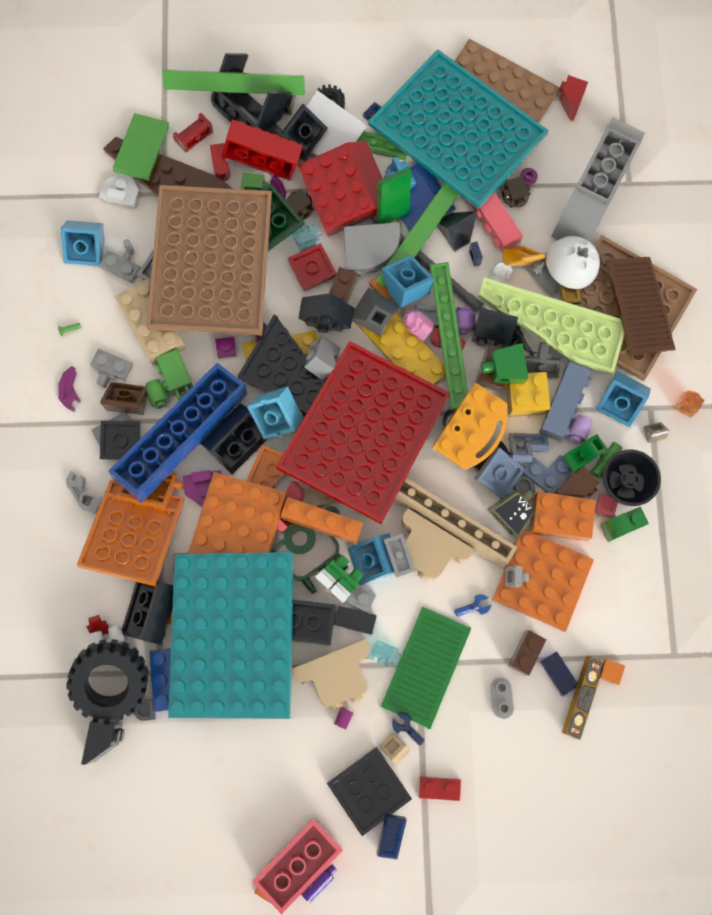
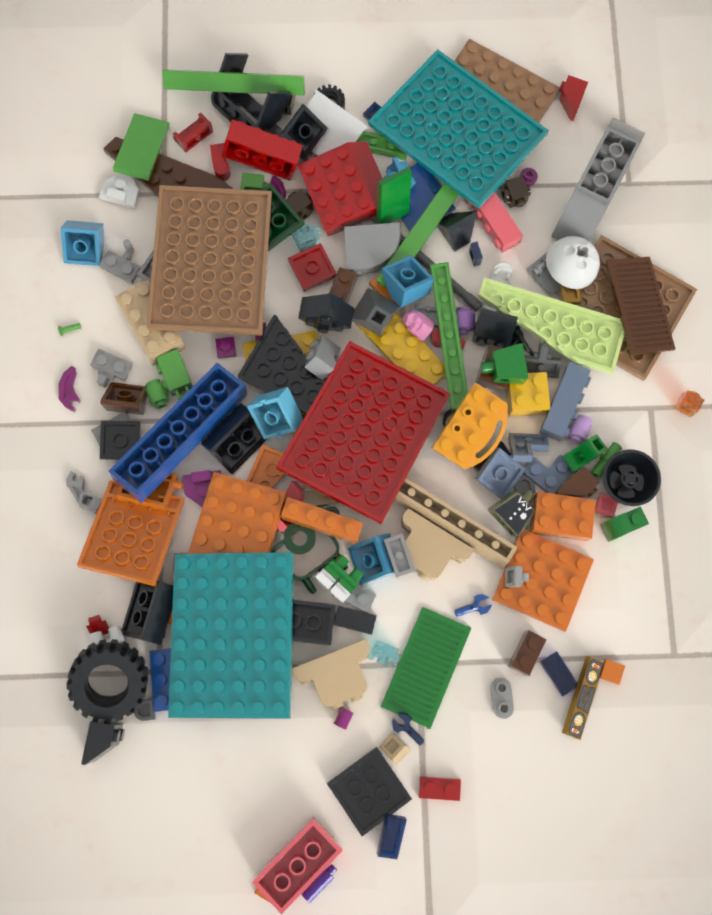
light orange slope [502,245,545,266] -> none
dark azure slope [596,371,651,427] -> none
dark tan slope [643,422,670,443] -> none

